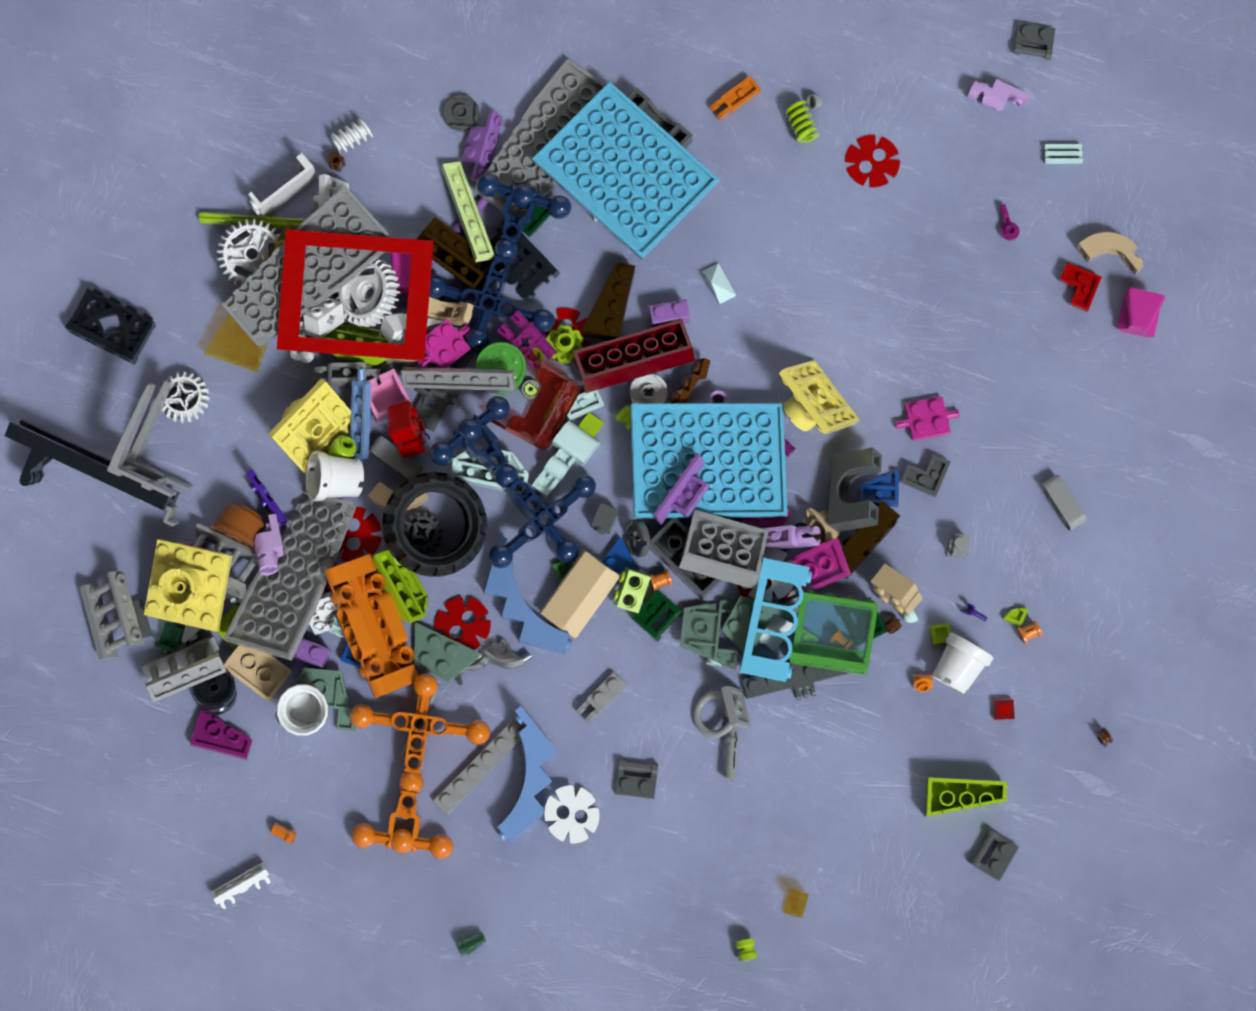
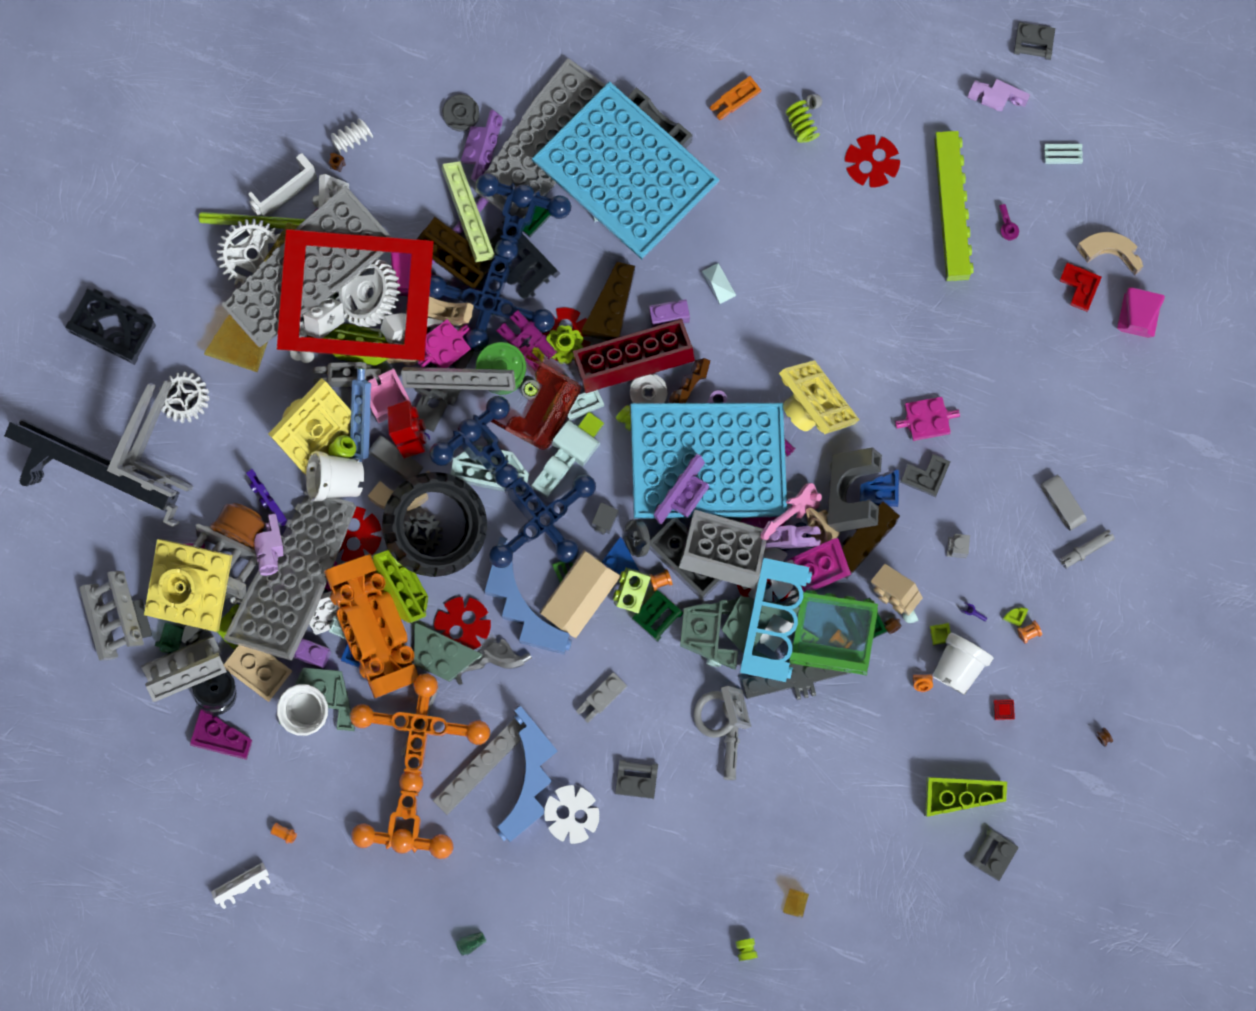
none -> bright pink piece [761,483,822,540]
none -> lime brick [934,131,974,281]
none -> light grey pin [1060,529,1115,569]

